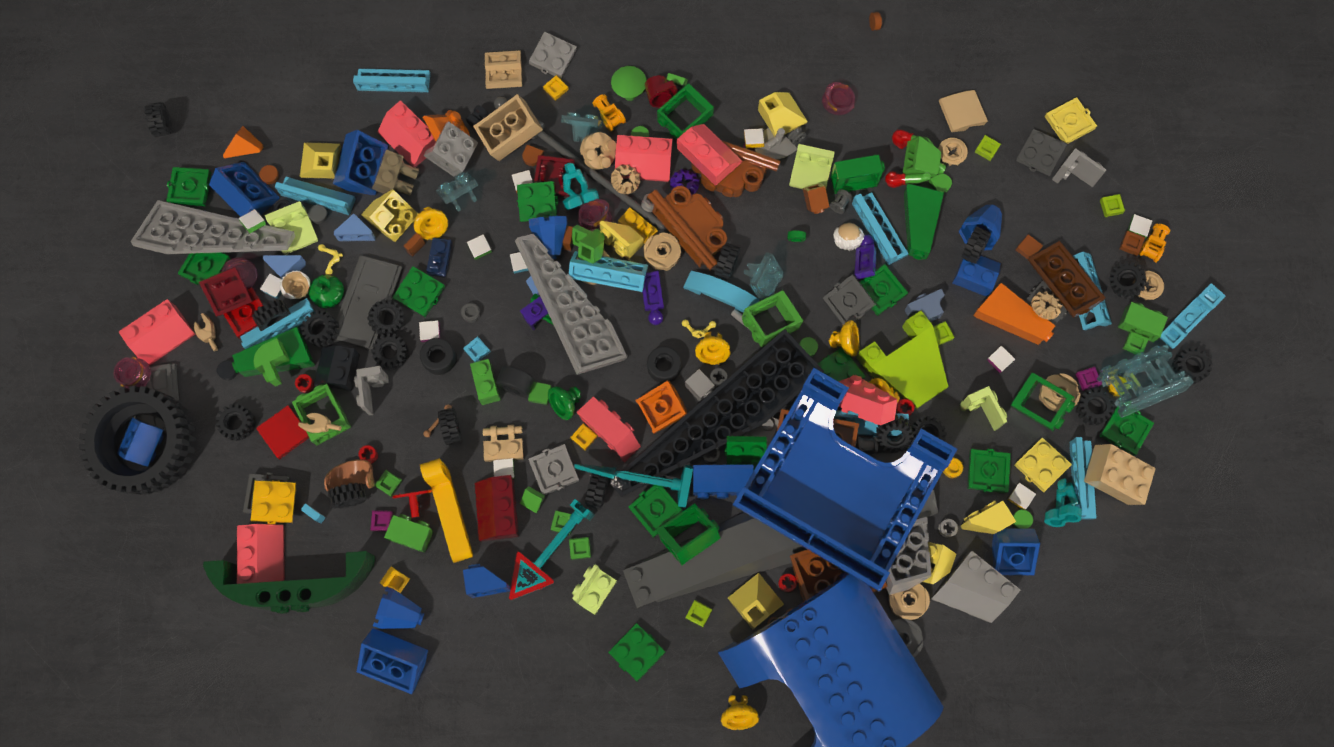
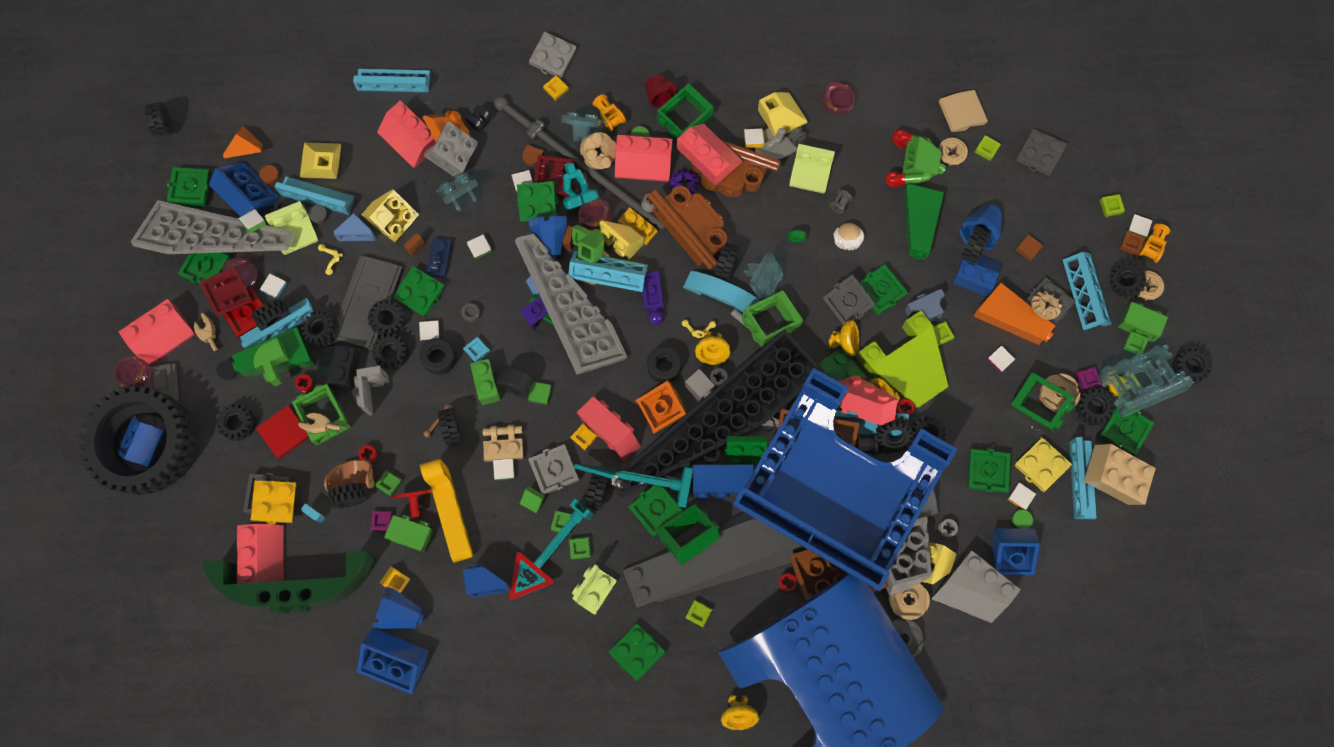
medium blue slope [263,255,306,279] -> none
tan hair [280,270,311,299] -> none
green hair [309,274,345,308] -> none
blue slope [333,130,388,195] -> none
dark tan brick [372,150,419,196] -> none
yellow hair [414,207,448,240] -> none
tan brick [473,94,543,161] -> none
dark red slope [475,475,519,541] -> none
tan slope [485,51,522,89] -> none
white tile [510,252,528,274] -> none
green hair [548,386,580,420] -> none
bright green dish [611,66,647,101] -> none
tan gear [611,165,640,194] -> none
tan plate [644,233,681,271] -> none
bright green tile [667,73,688,87] -> none
light yellow slope [728,573,784,629] -> none
bright green tile [799,337,818,357] -> none
dark orange brick [802,183,830,214] -> none
green window [830,155,885,194] -> none
medium azure fence [852,192,908,265] -> none
dark purple plate [855,235,876,279] -> none
dark orange tile [869,12,882,31] -> none
bright green tile [929,174,952,193] -> none
yellow tile [943,458,963,478] -> none
yellowish green bracket [959,386,1007,431] -> none
light yellow slope [961,501,1016,534] -> none
reddish brown slope [1028,241,1106,317] -> none
teal piece [1044,478,1082,527] -> none
light yellow plate [1045,97,1097,144] -> none
light grey bracket [1052,148,1106,187] -> none
medium azure slope [1160,283,1226,349] -> none

